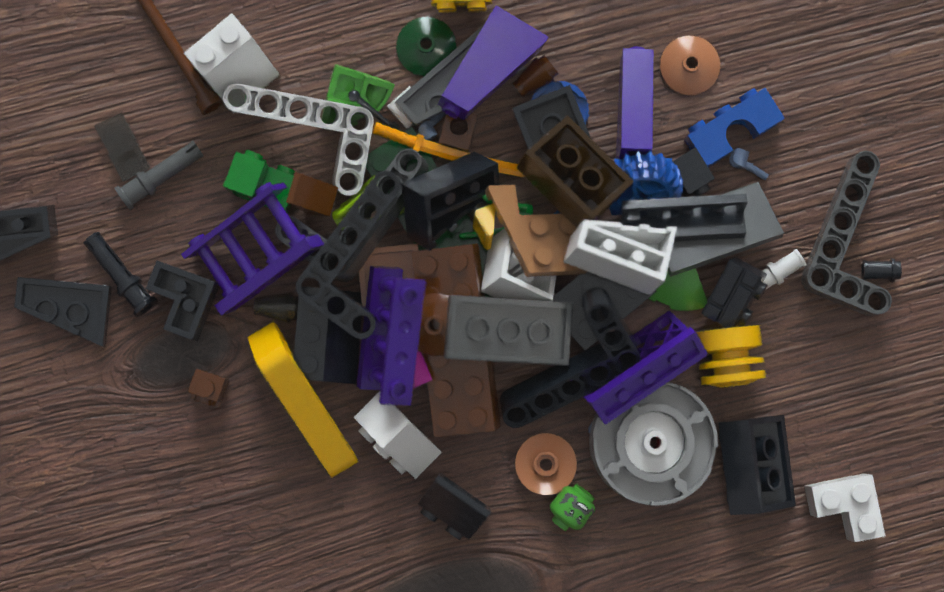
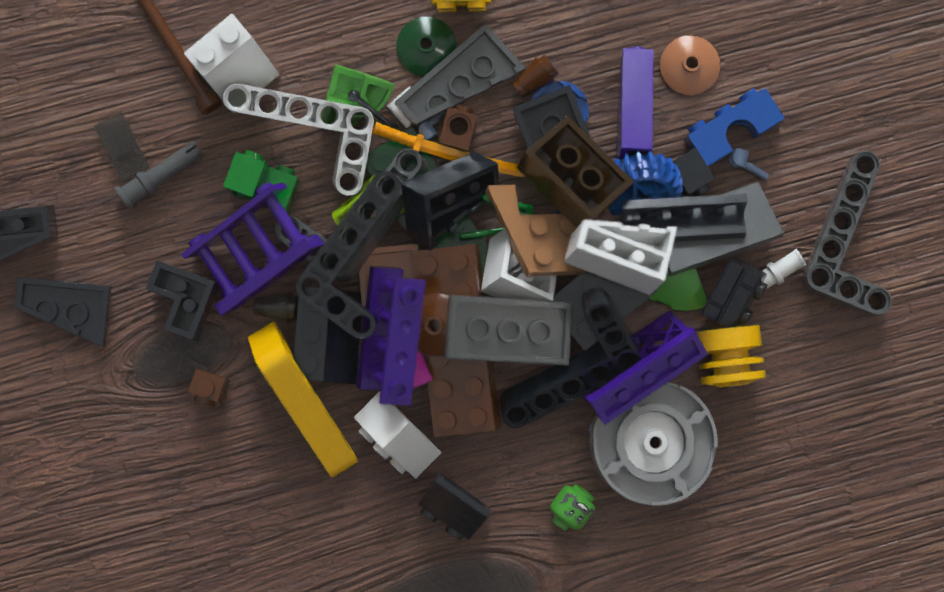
black pin [83,232,158,317] -> none
reddish brown slope [286,172,338,217] -> none
dark purple slope [437,5,548,120] -> none
yellow slope [473,204,496,250] -> none
nougat dish [515,433,577,495] -> none
black slope [718,415,796,515] -> none
white brick [804,473,885,542] -> none
black pin [861,258,902,282] -> none

